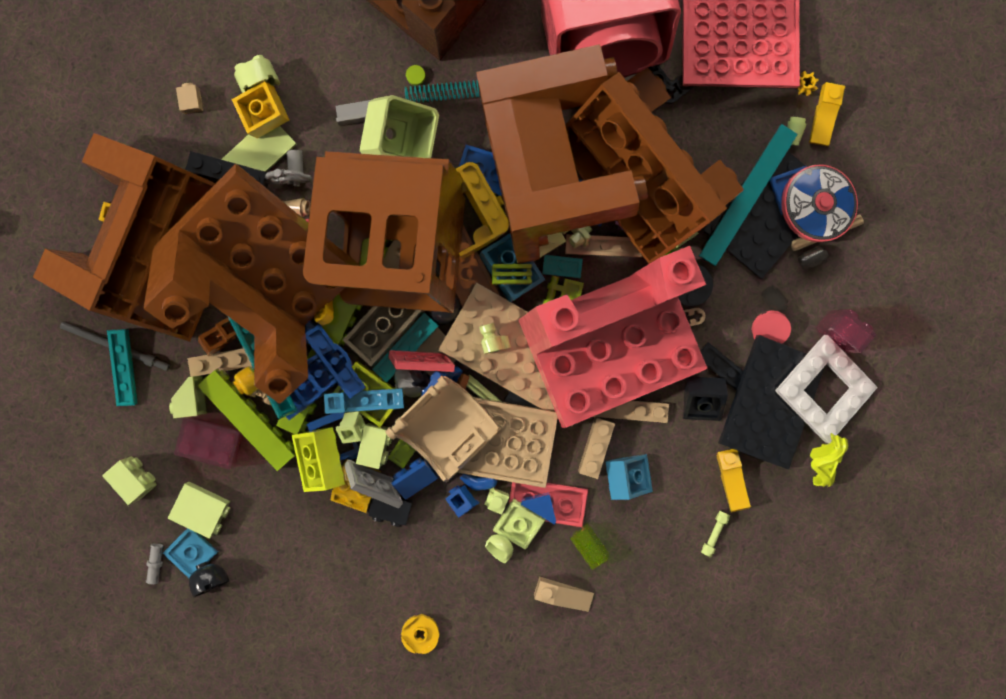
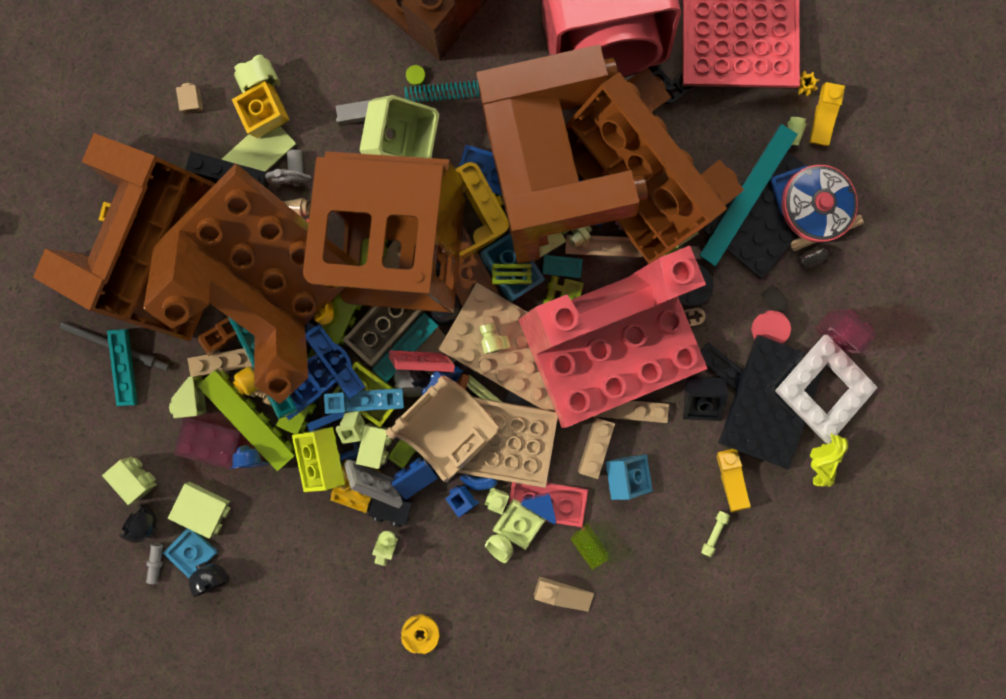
none -> black cylinder [119,503,157,543]
none -> blue piece [230,445,269,469]
none -> yellowish green hips [372,531,398,566]

